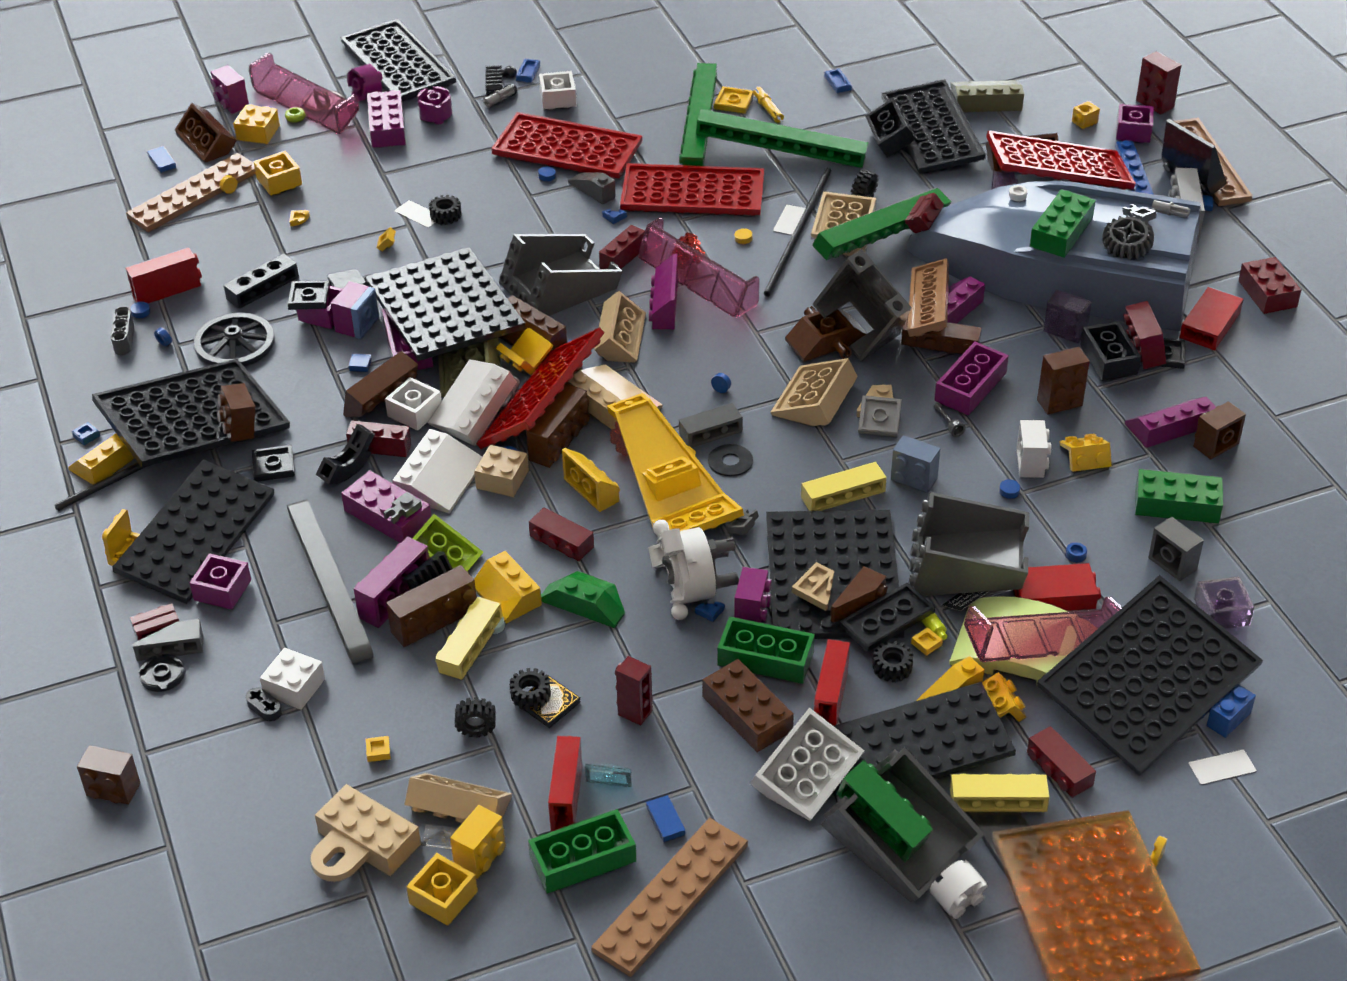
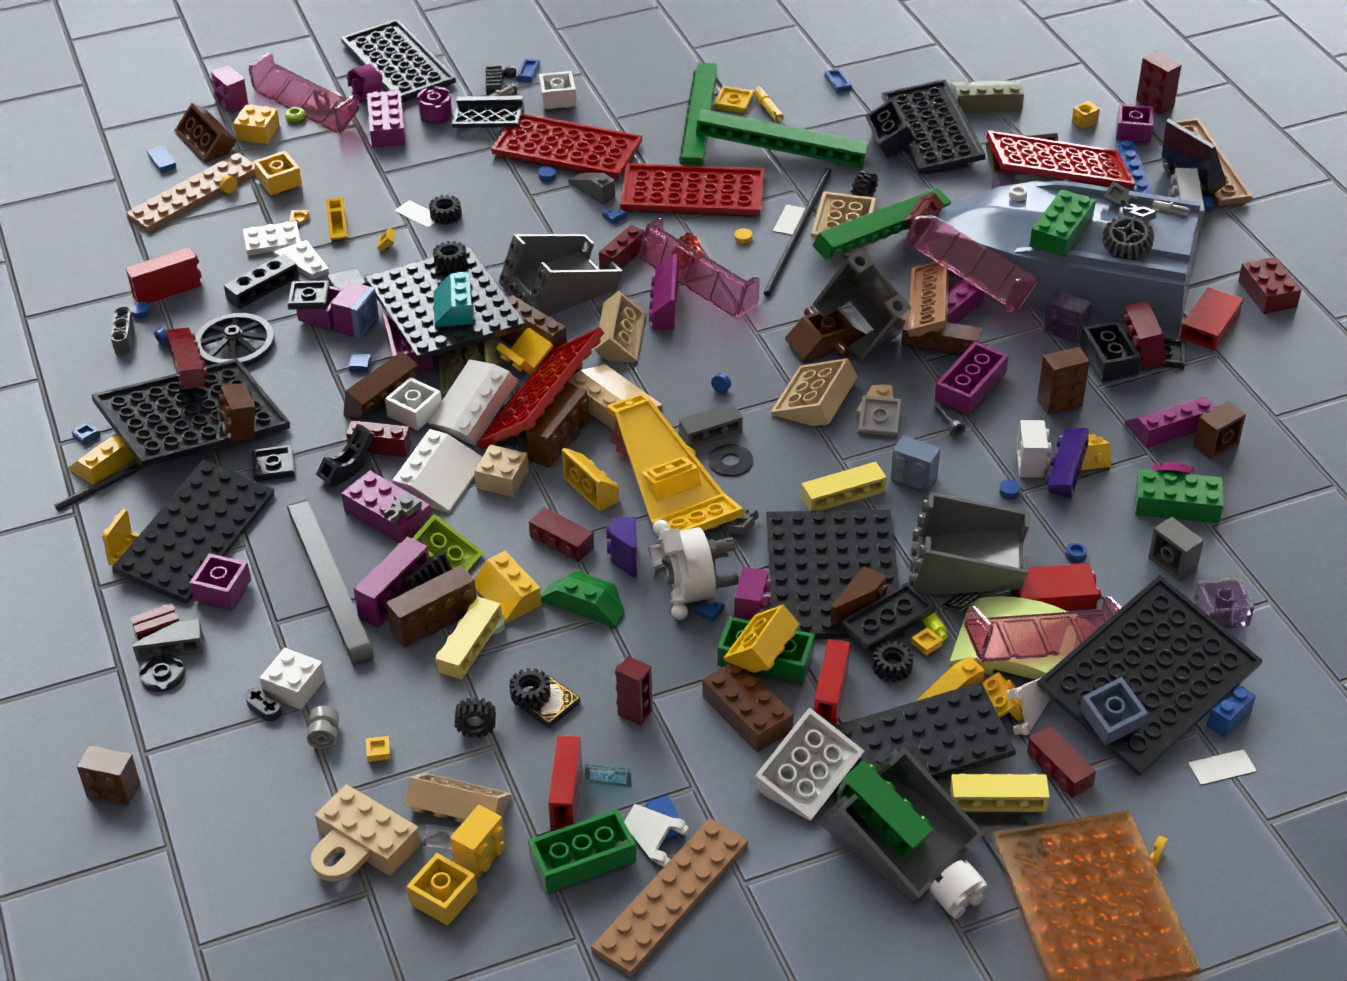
tan wing [792,562,834,611] -> none
none -> dark red brick [166,327,208,389]
none -> white plate [243,221,300,256]
none -> white wing [273,240,329,280]
none -> light grey wheel [307,706,339,749]
none -> yellow slope [326,197,348,240]
none -> black tyre [433,241,468,272]
none -> teal slope [433,272,473,327]
none -> black fence [452,96,525,128]
none -> dark purple slope [606,517,637,577]
none -> white flag [624,804,689,867]
none -> yellow slope [724,605,799,673]
none -> clear pink piece [904,215,1037,311]
none -> white flag [1007,677,1051,735]
none -> dark purple slope [1045,428,1089,498]
none -> sand blue brick [1080,677,1148,745]
none -> dark grey plate [1103,182,1139,208]
none -> dark pink tile [1152,462,1194,474]

